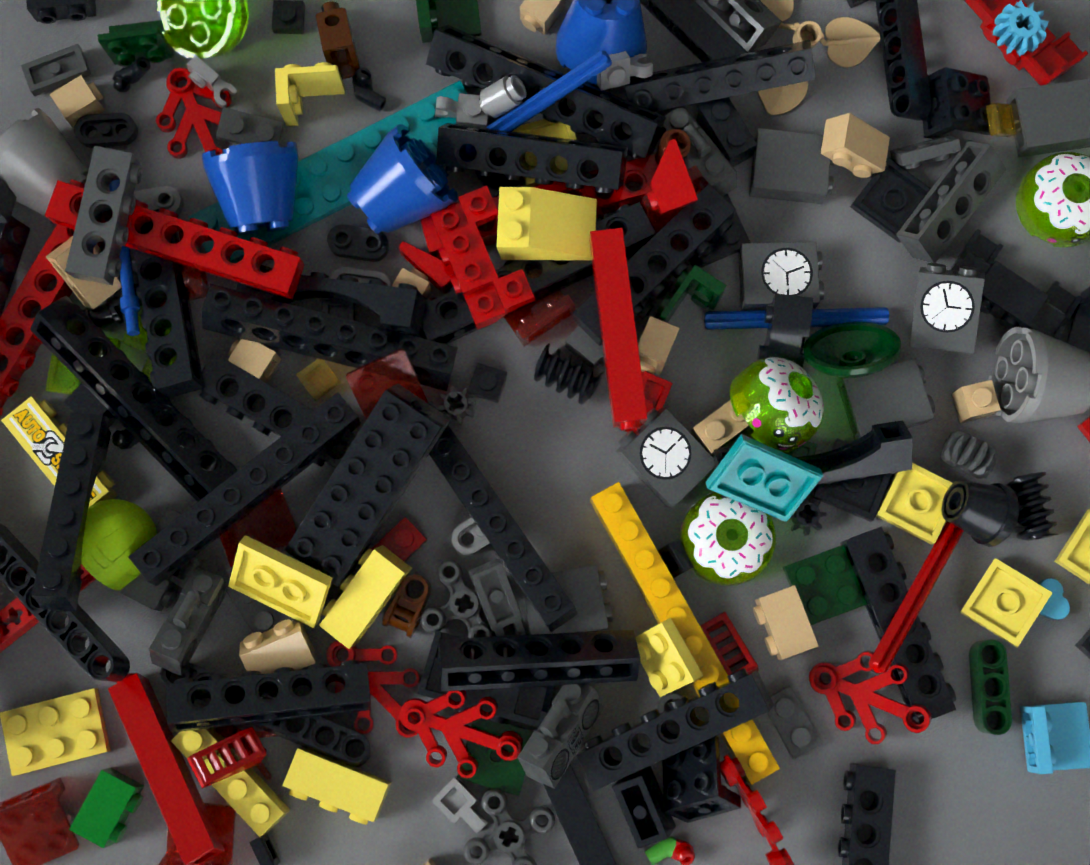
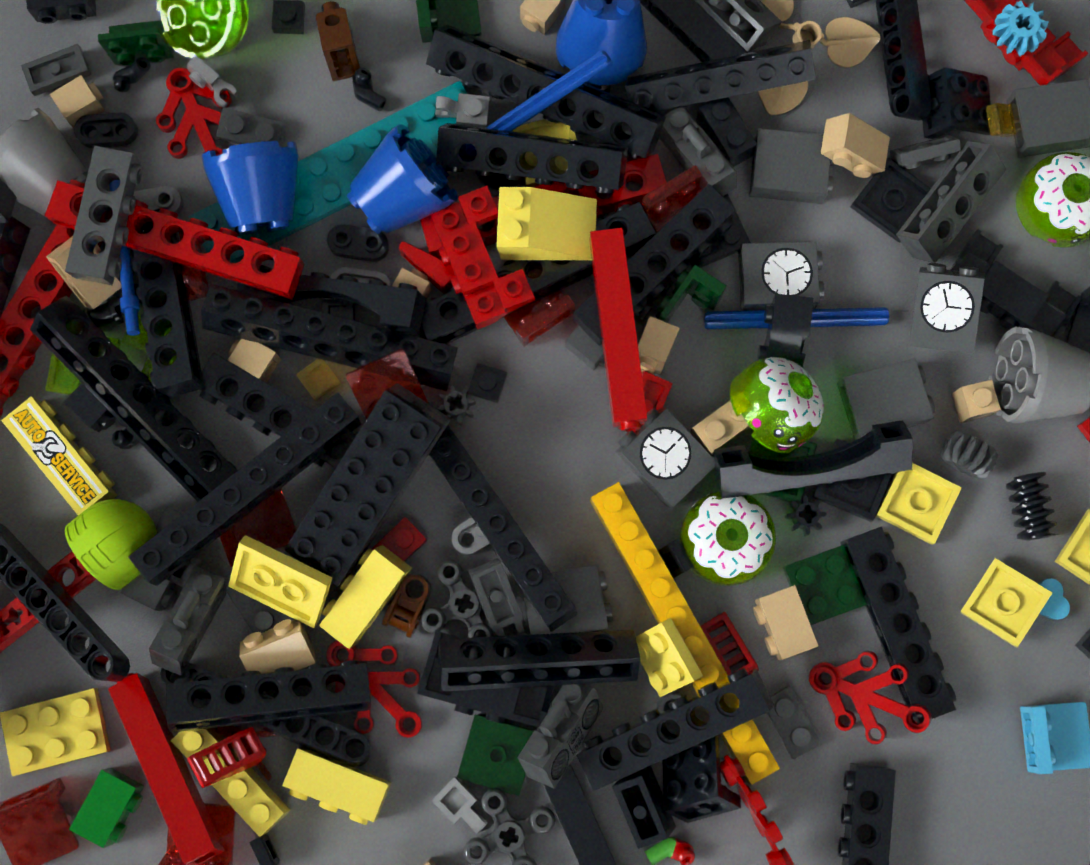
black arch [32,413,111,611] -> none
light yellow bracket [275,62,345,126] -> none
red plant [399,690,523,778] -> none
light grey brick [479,75,527,118] -> none
black piece [534,343,604,405] -> none
light grey plate [597,51,653,91] -> none
red slope [646,139,698,216] -> none
copper cone [655,129,691,165] -> none
teal tile [706,434,824,522] -> none
dark green dish [803,322,901,378] -> none
red axle [869,522,964,674] -> none
black piece [941,480,1019,547] -> none
dark green beam [969,639,1012,735] -> none

